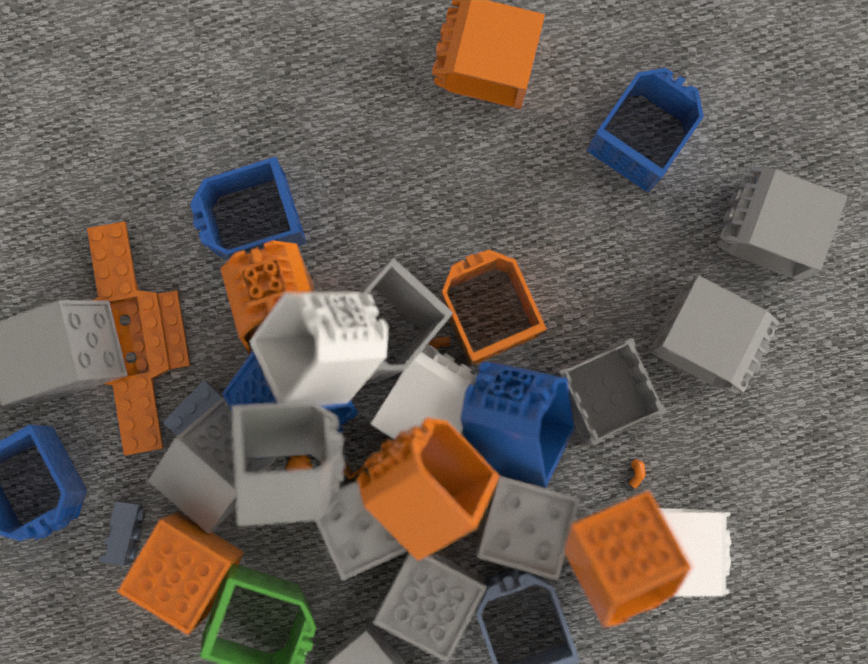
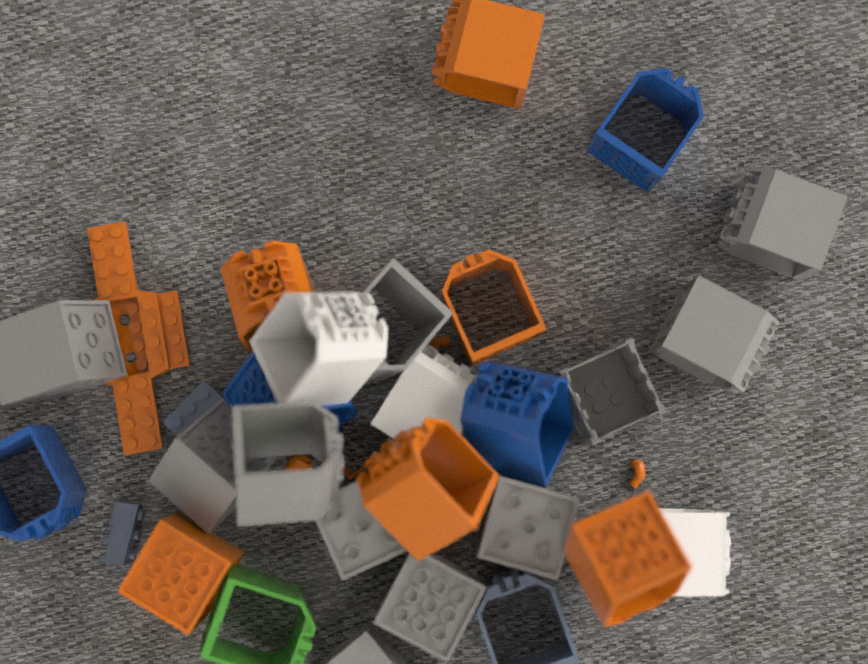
blue container [190,156,307,260] -> none

